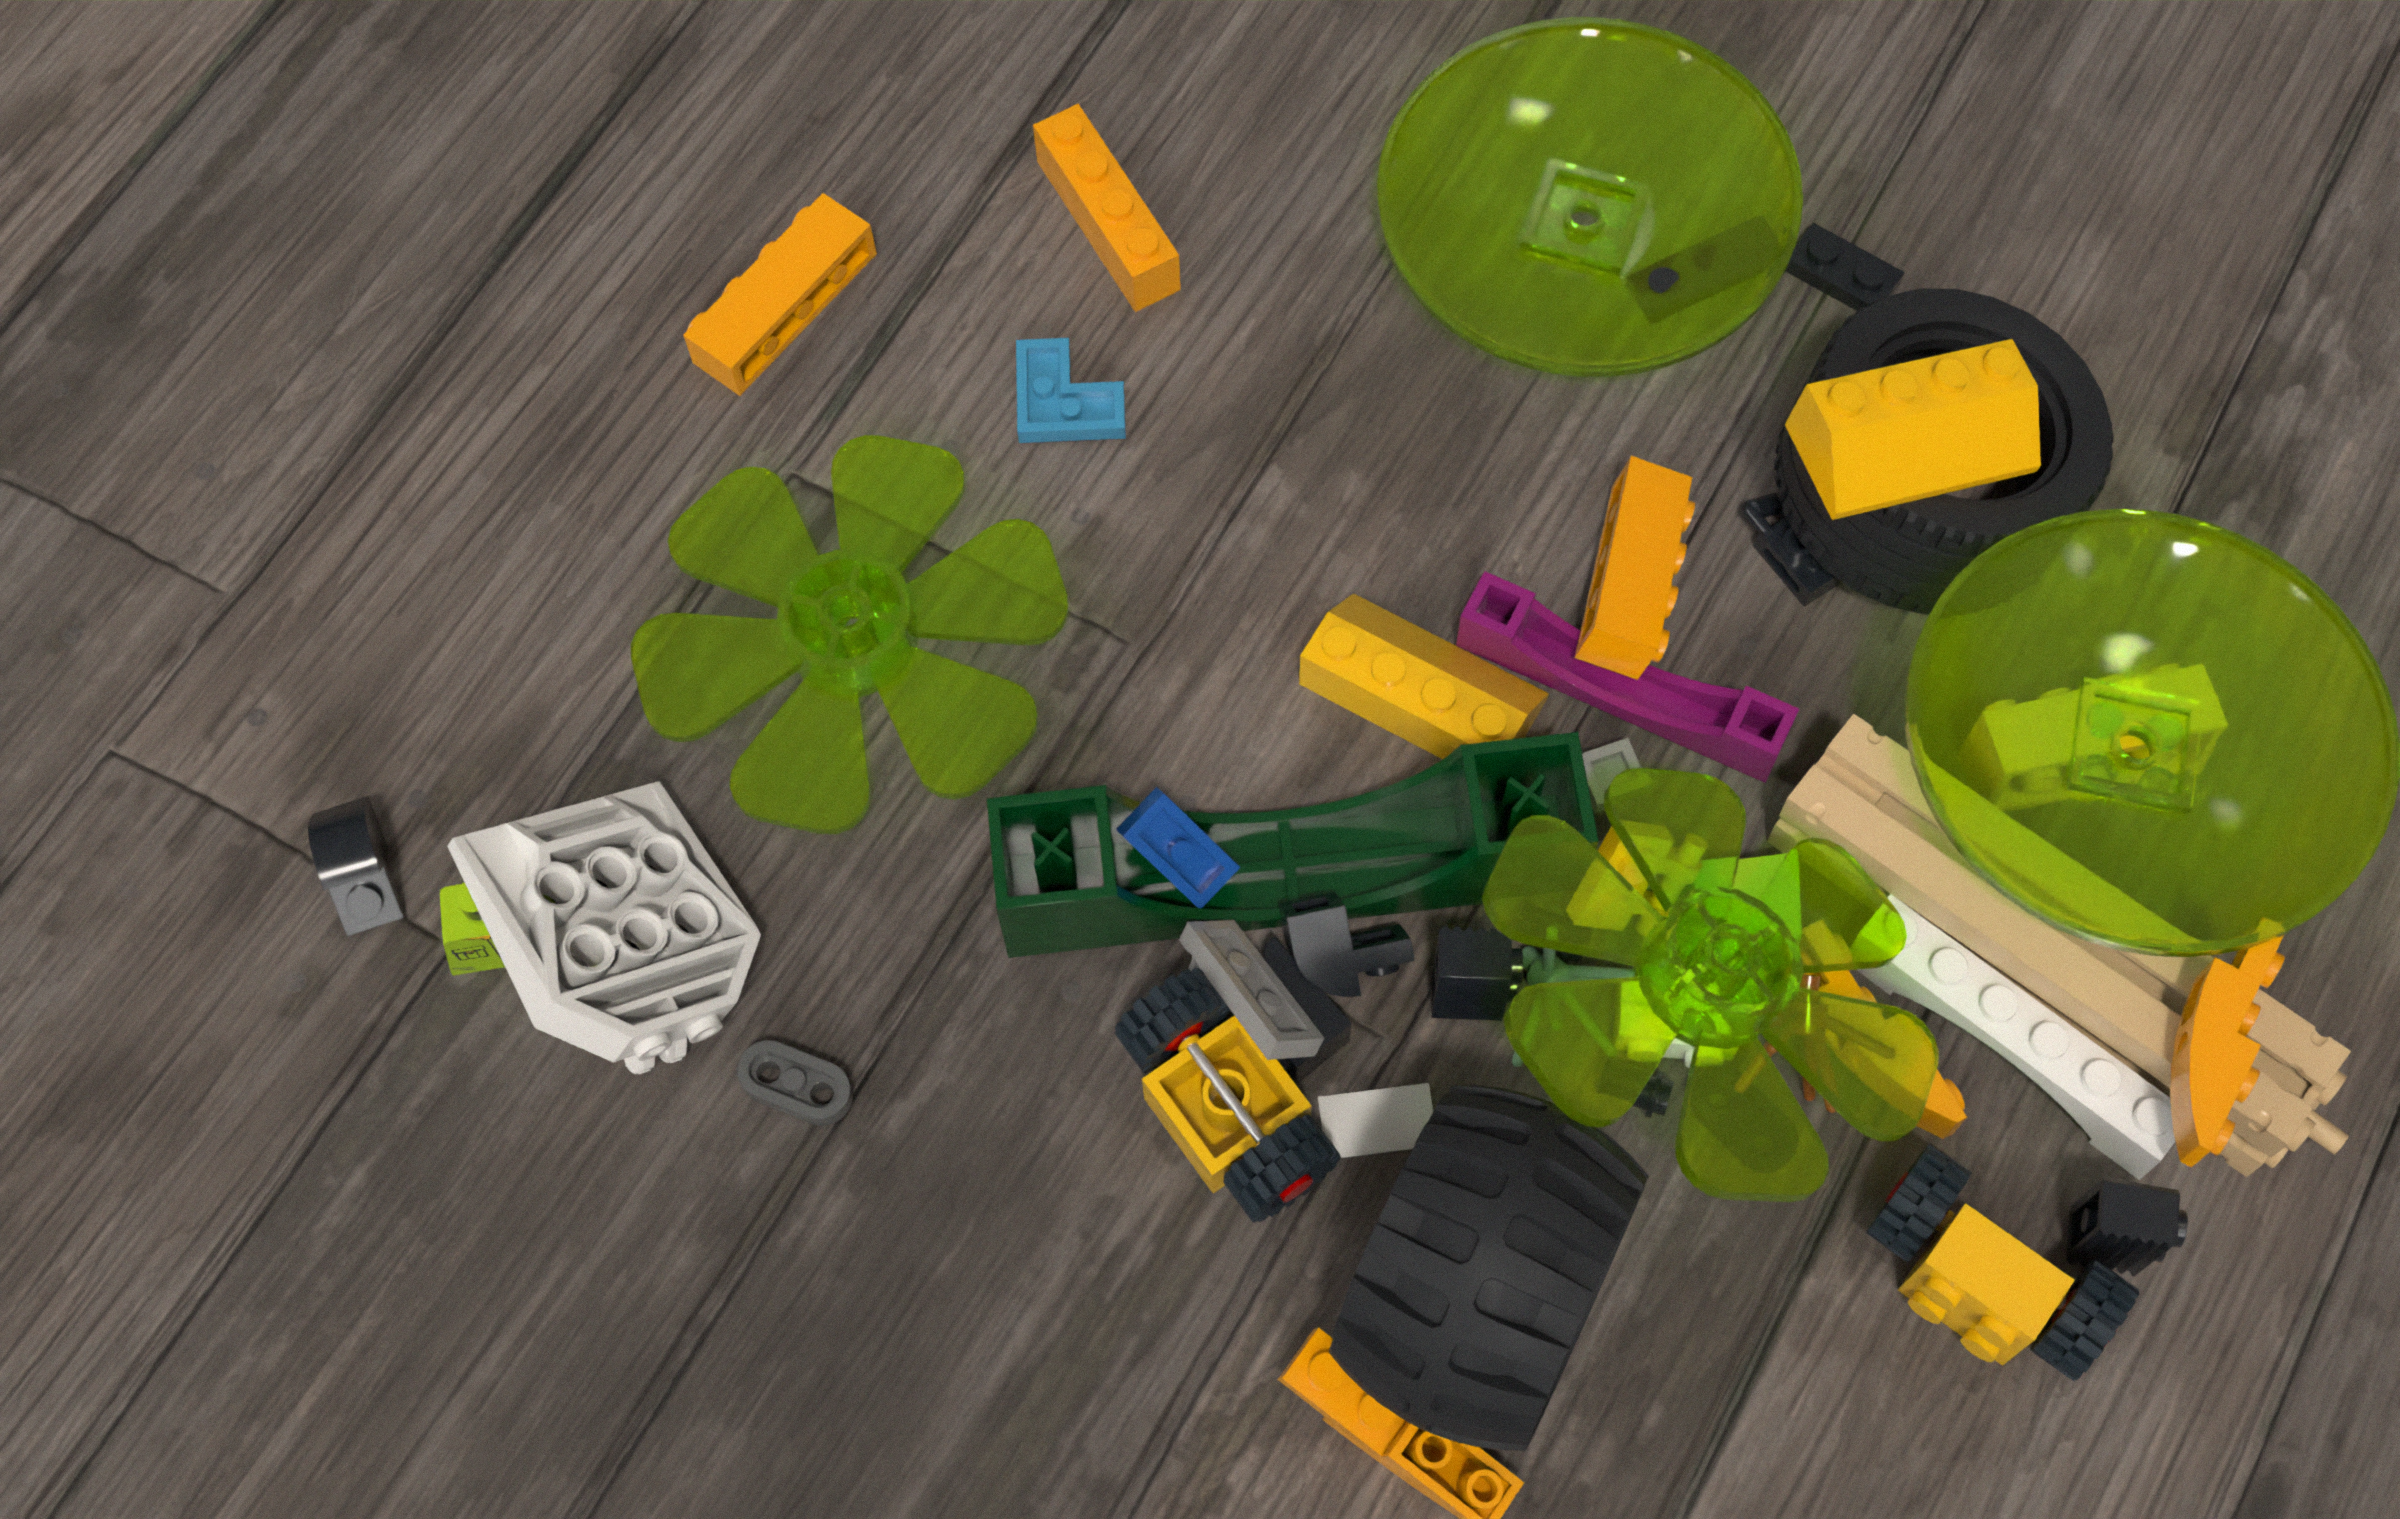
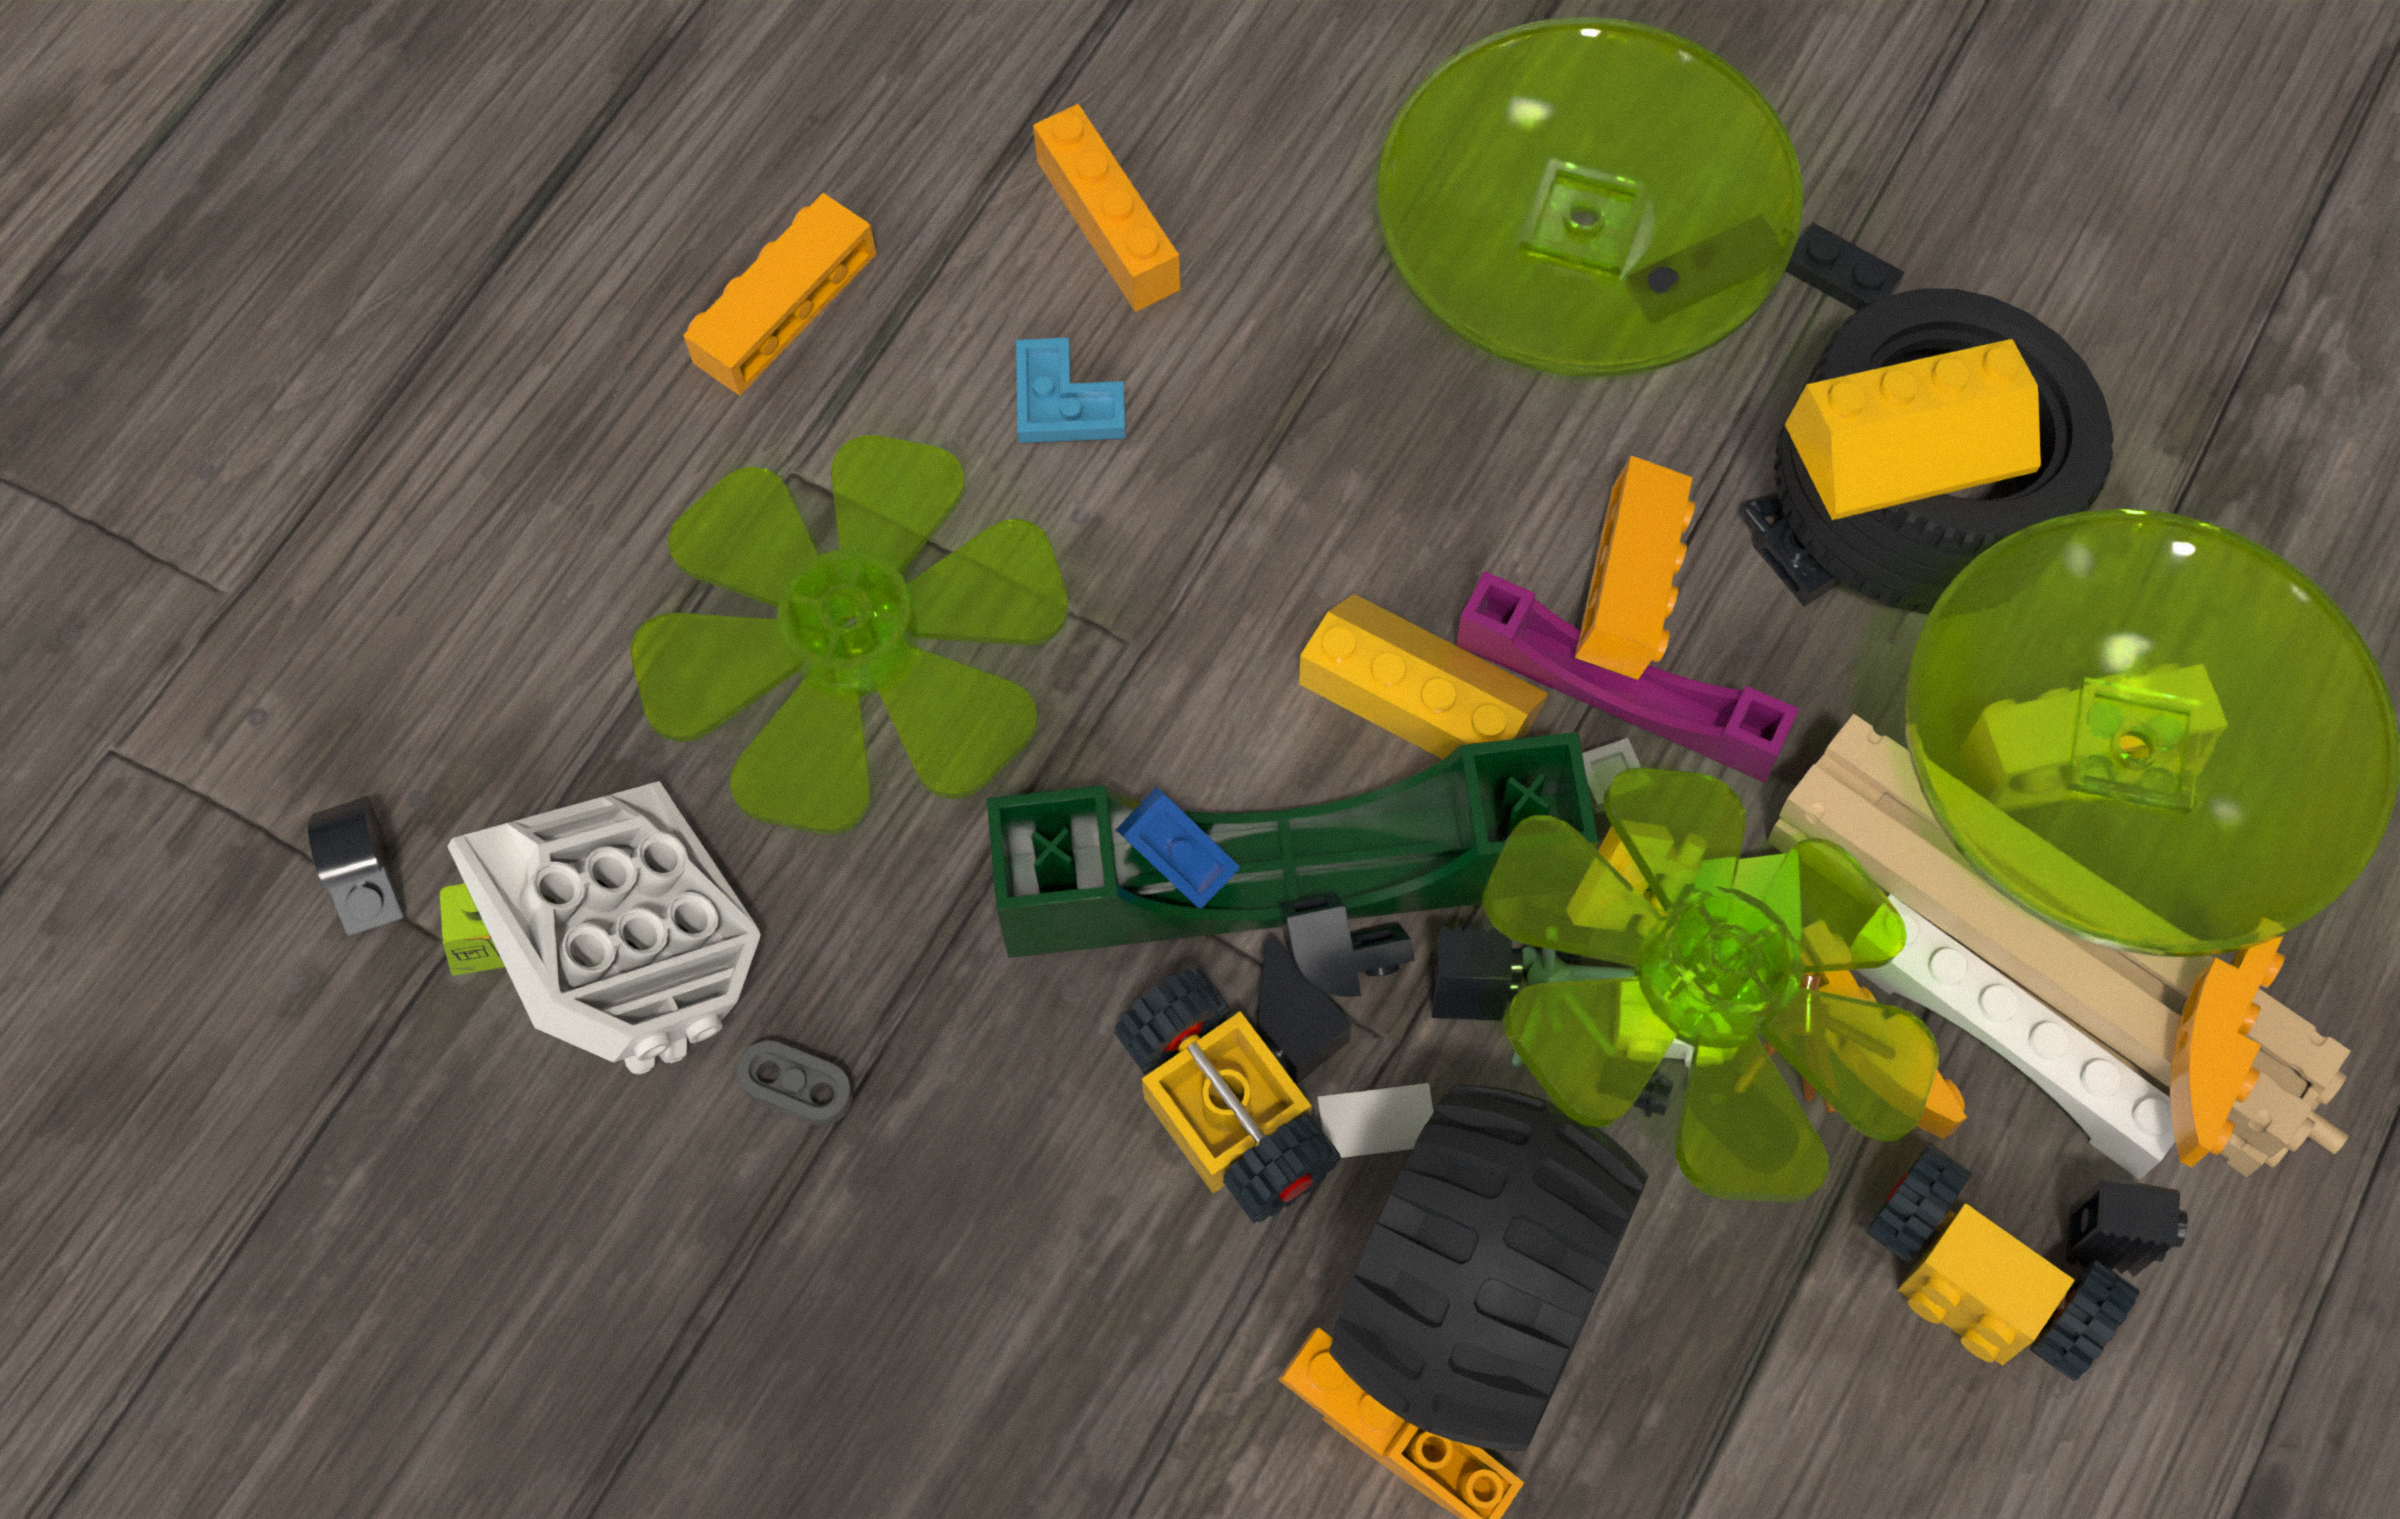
light grey hinge [1179,920,1324,1060] -> none

